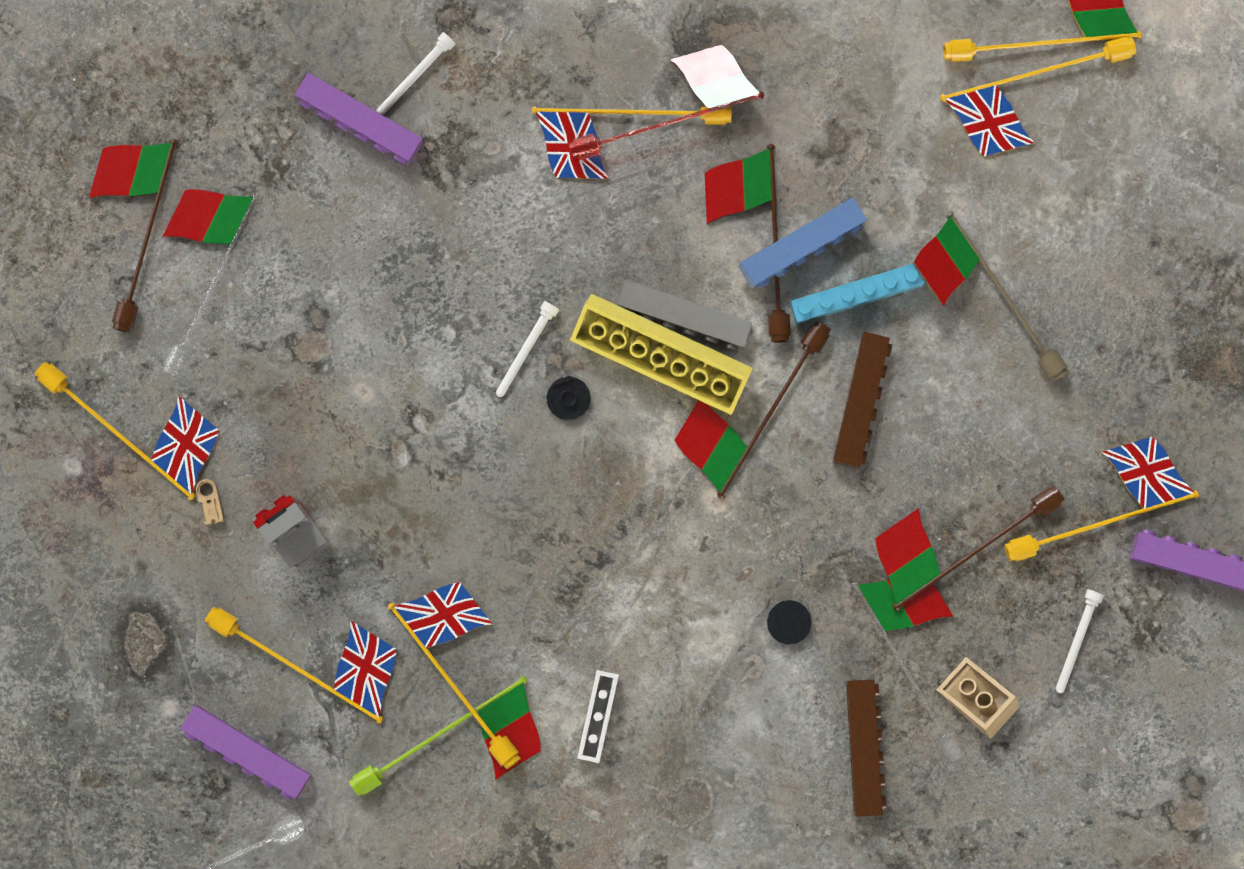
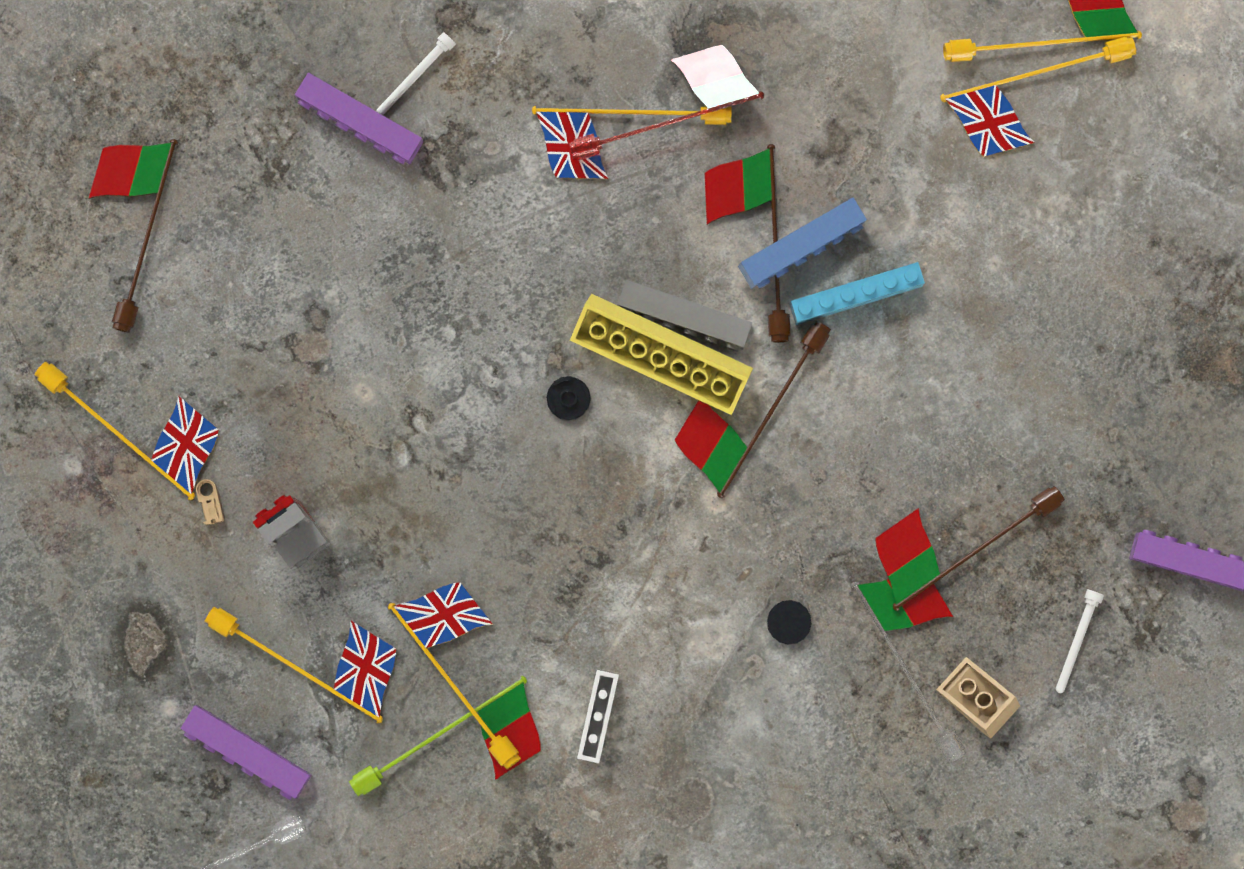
flag [162,189,260,378] -> none
white piece [496,301,559,397] -> none
reddish brown brick [832,332,893,469] -> none
reddish brown brick [846,679,886,817] -> none
flag [913,211,1069,383] -> none
flag [1004,437,1199,562] -> none

